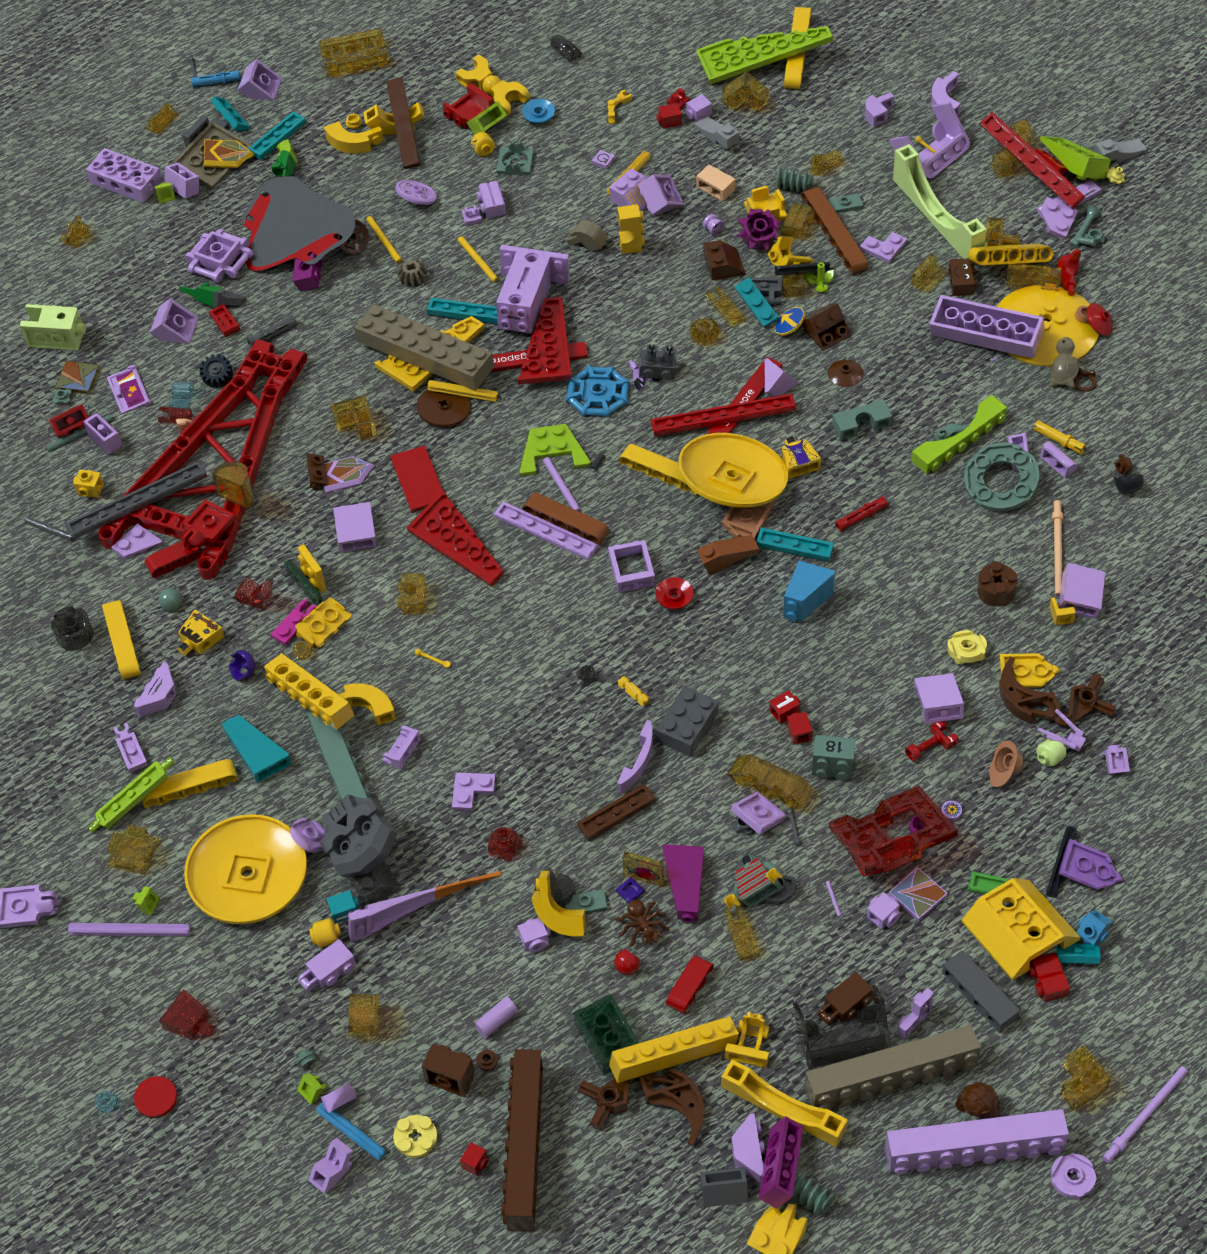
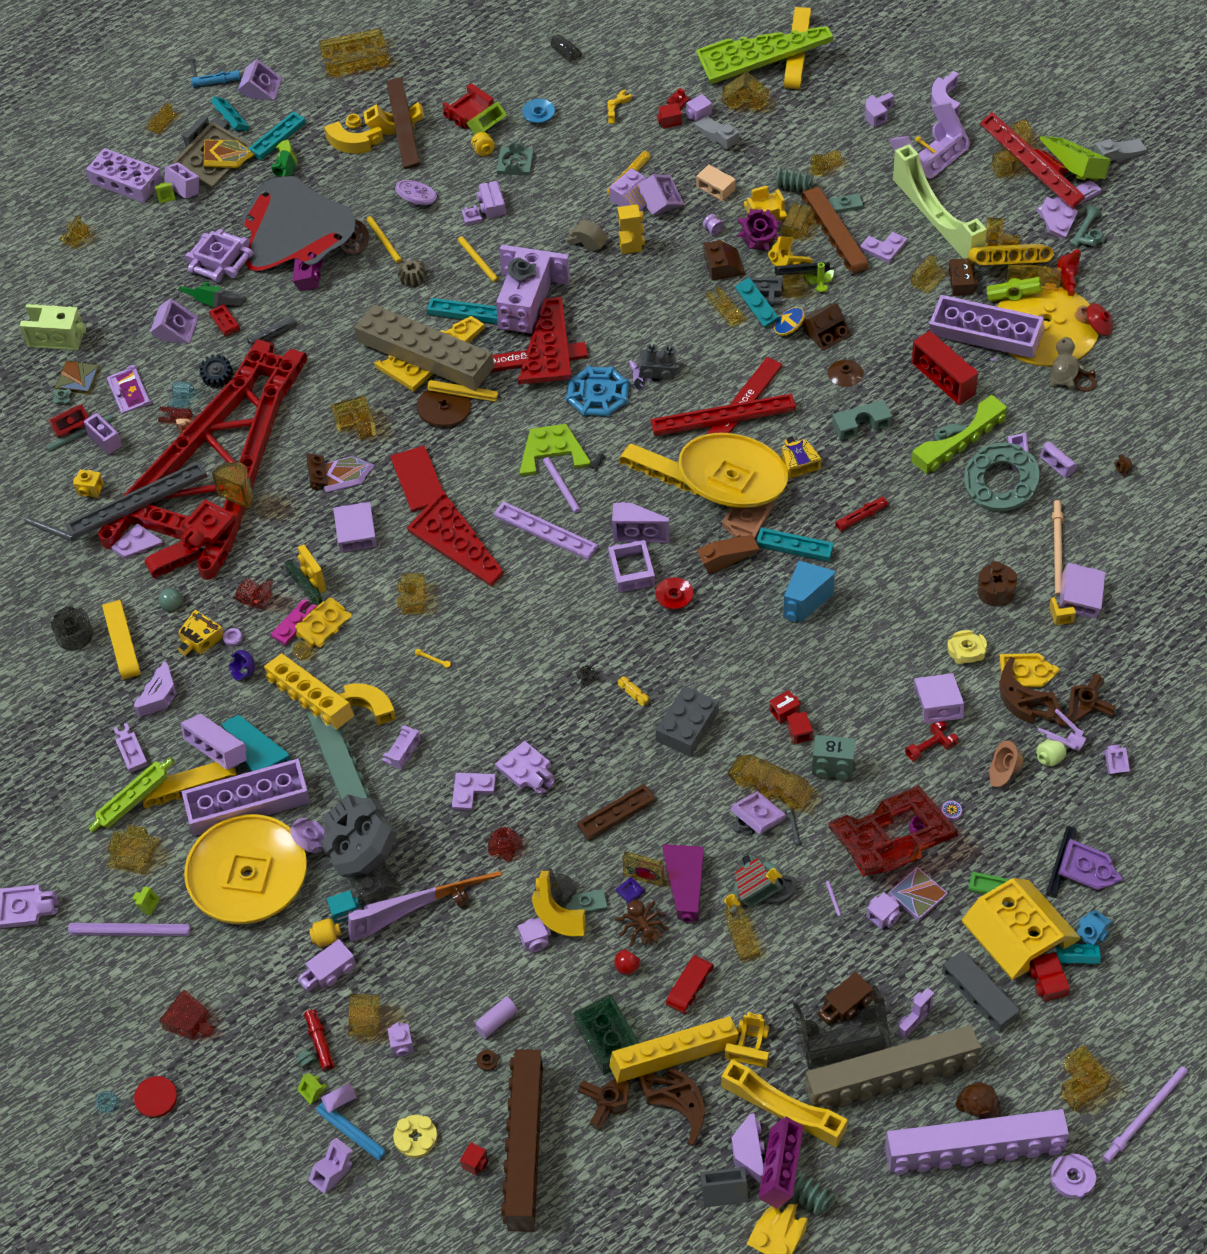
reddish brown brick [422,1044,475,1098] -> none
yellow piece [455,55,530,117] -> none
dark orange beam [522,493,610,546] -> none
lavender tile [592,150,615,169] -> none
lavender slope [617,720,653,793] -> none
clear yellow gear [690,316,720,346] -> none
lavender slope [765,359,799,397] -> none
yellow pin [1033,420,1086,455] -> none
light yellow plant [1106,167,1125,184] -> none
black hair [1114,474,1144,494] -> none
none -> lavender brick [181,714,247,770]
none -> lavender brick [182,759,311,836]
none -> lavender tile [223,628,243,647]
none -> red pin [304,1009,335,1072]
none -> lavender brick [387,1022,414,1057]
none -> reddish brown plate [451,886,469,907]
none -> lavender plate [495,741,554,794]
none -> dark grey animal [508,257,537,282]
none -> lavender slope [612,502,670,543]
none -> red brick [911,330,978,406]
none -> lime piece [987,277,1042,302]

